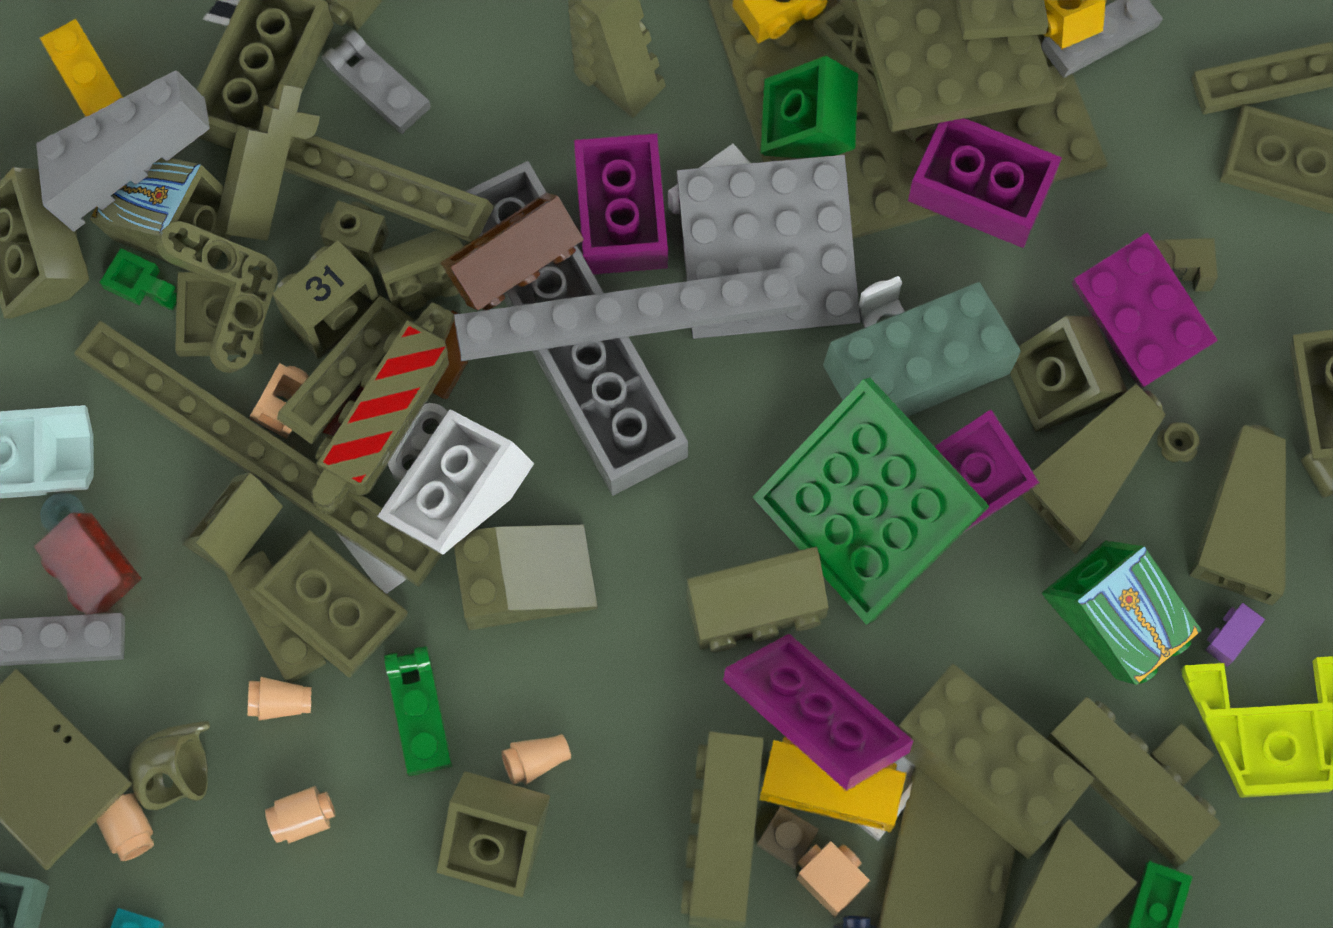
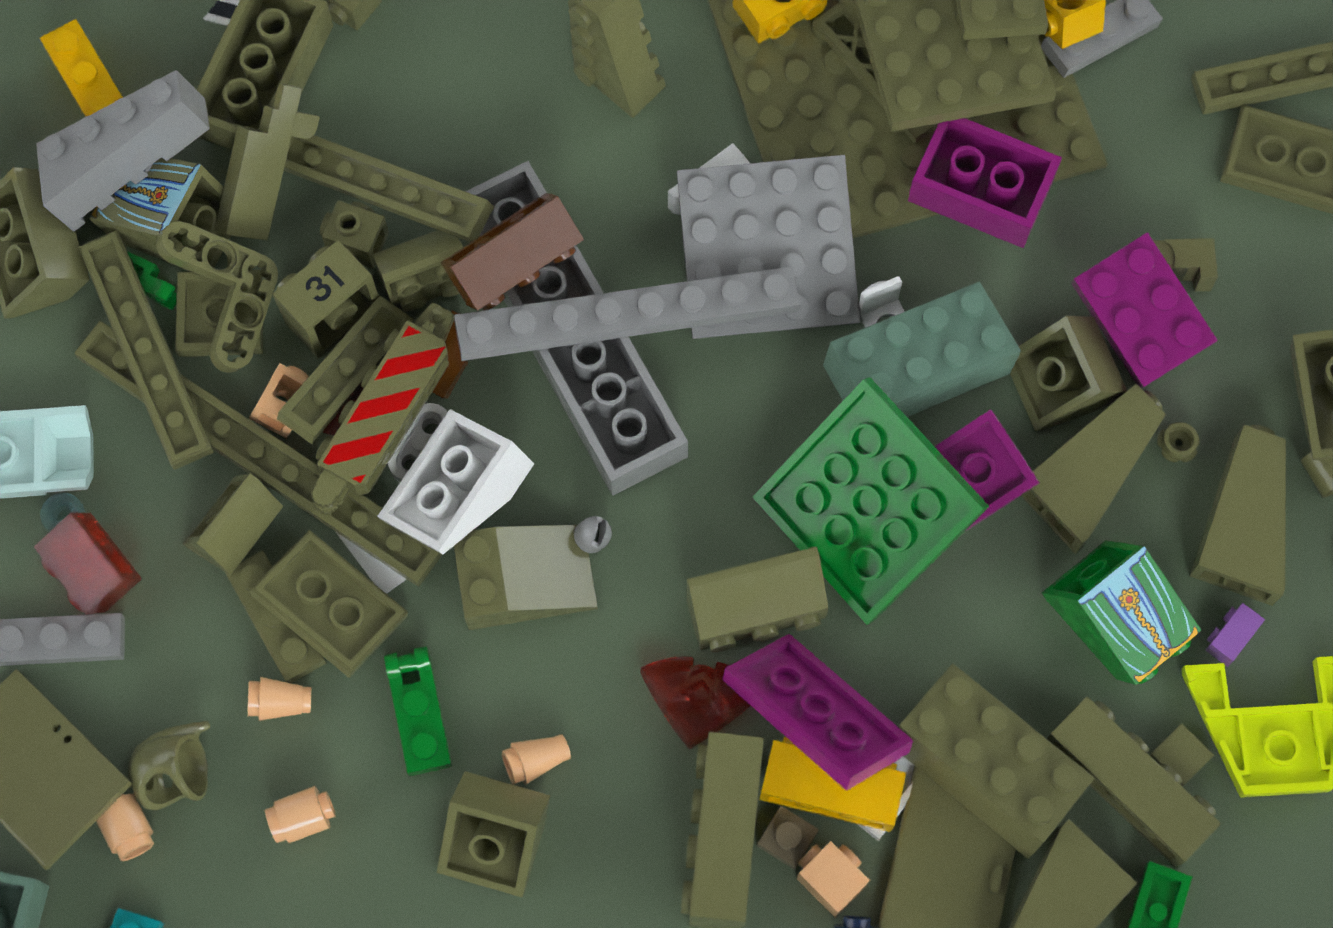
light grey plate [321,30,431,134] -> none
magenta brick [574,133,668,275] -> none
green slope [760,56,859,158] -> none
none -> olive tile [78,230,214,470]
none -> light grey hinge [574,516,612,553]
none -> clear red brick [640,656,751,750]

